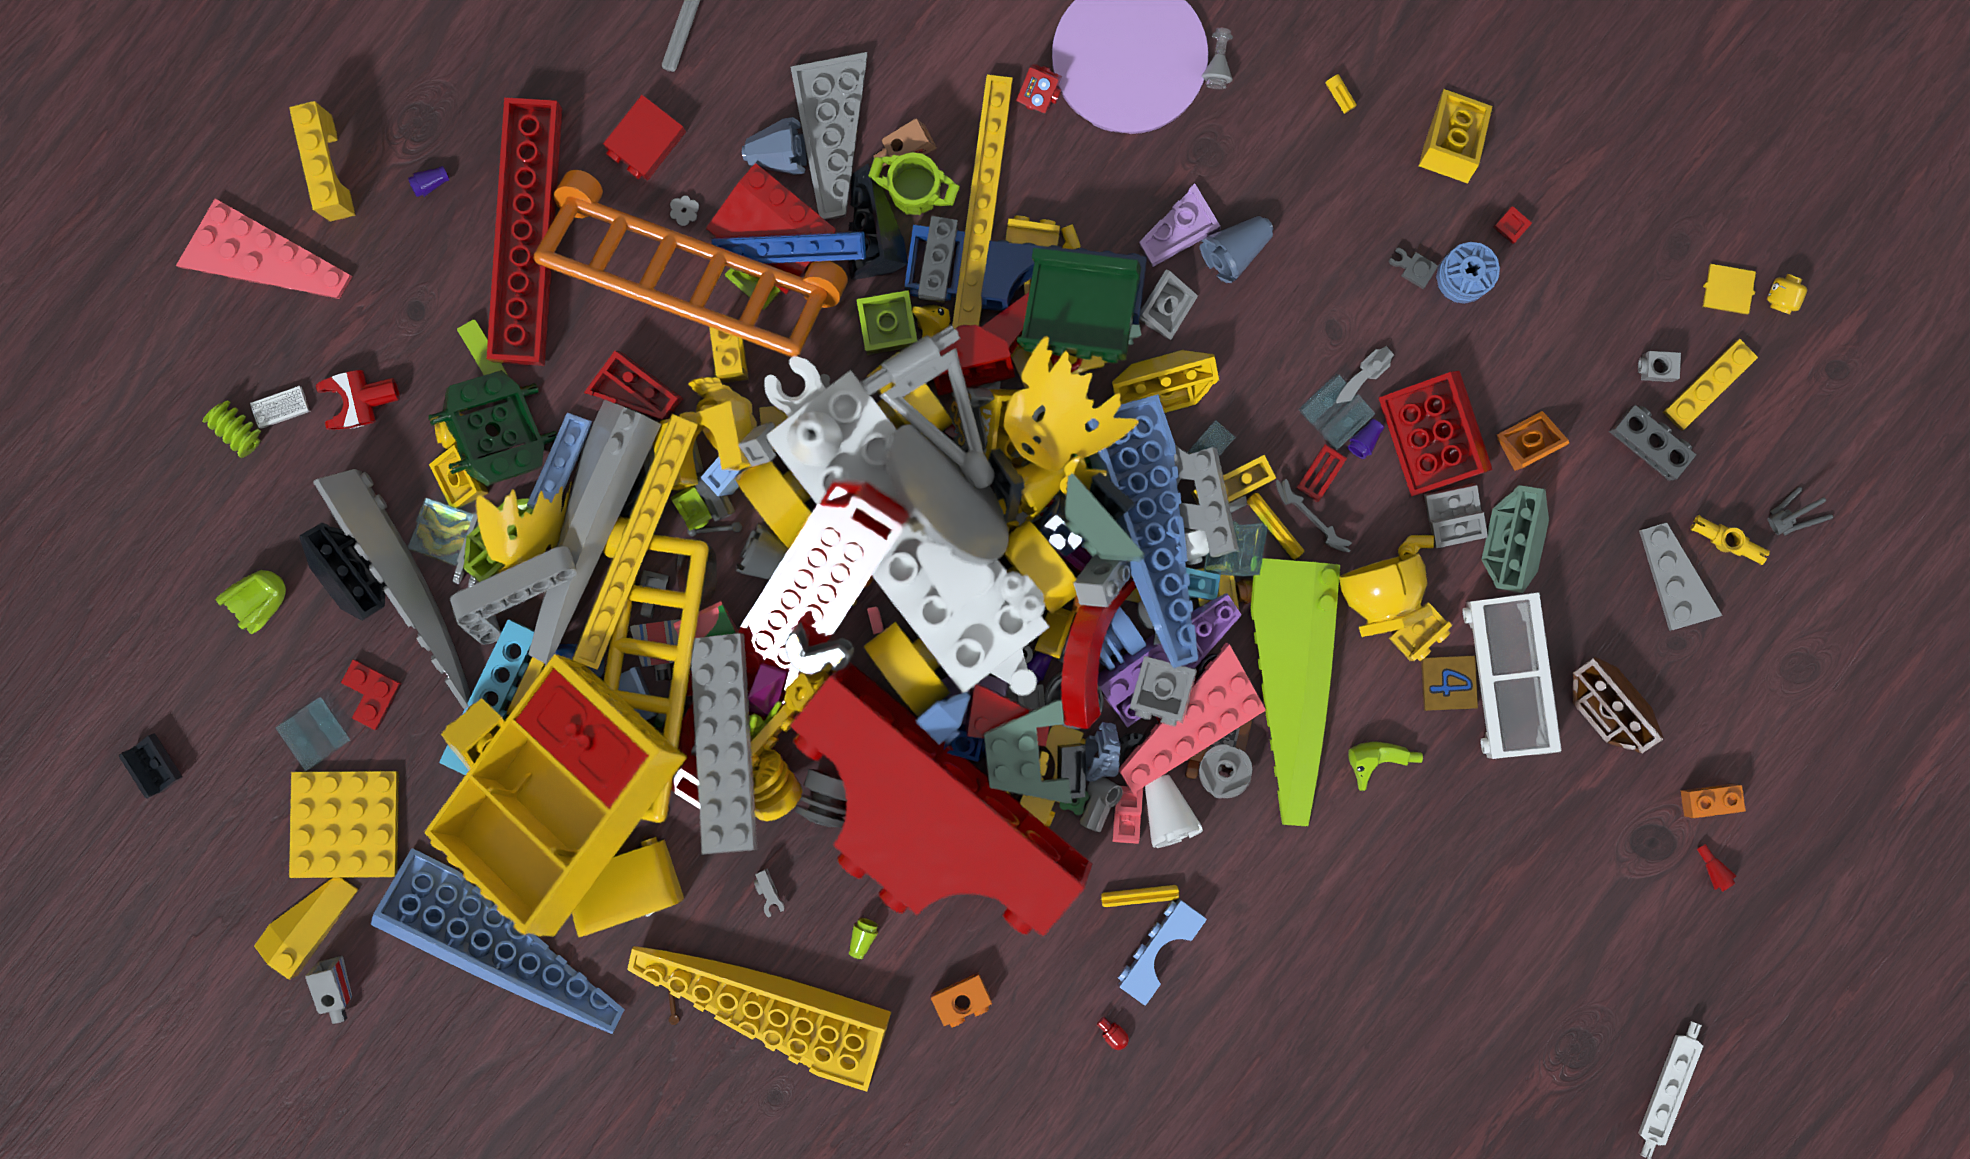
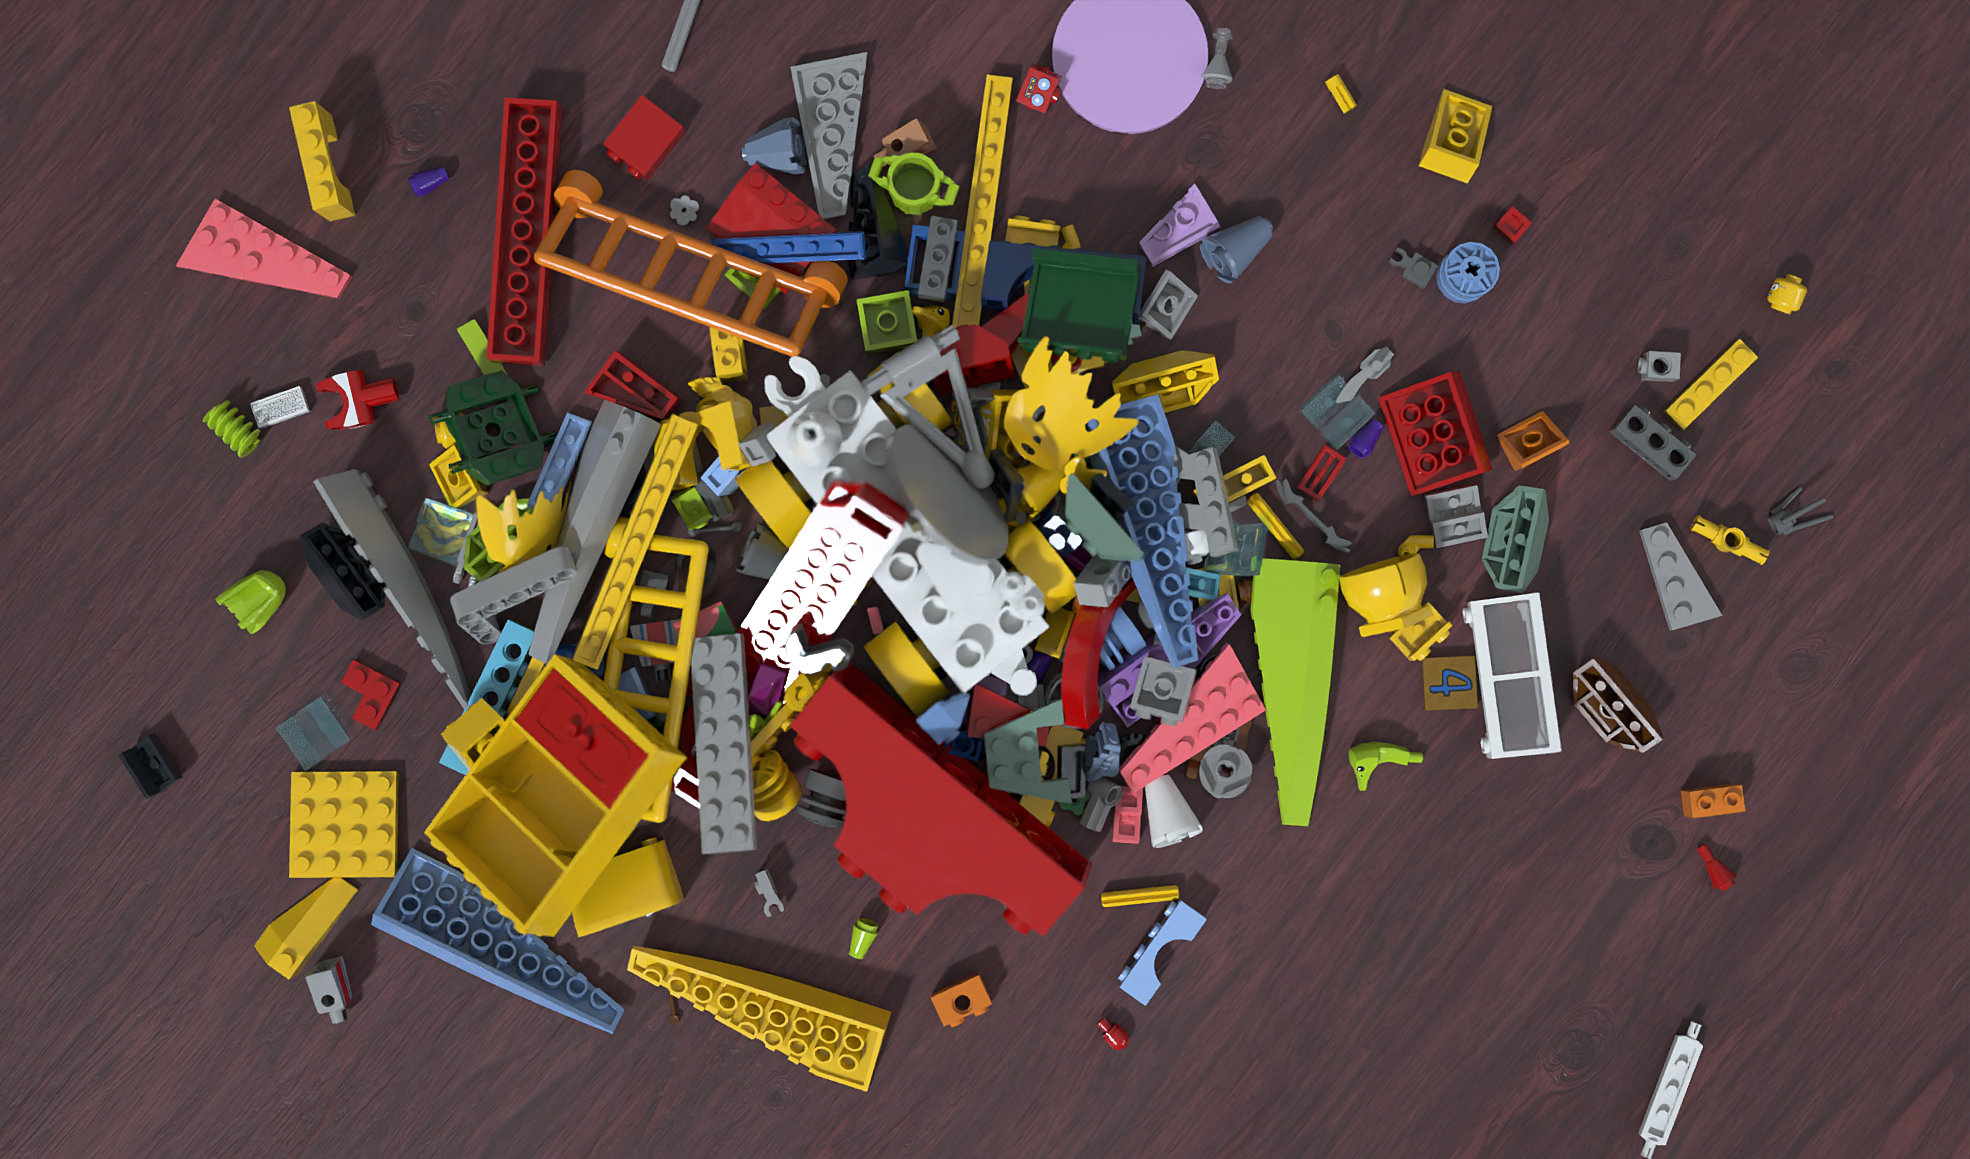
yellow piece [1703,264,1756,314] -> none

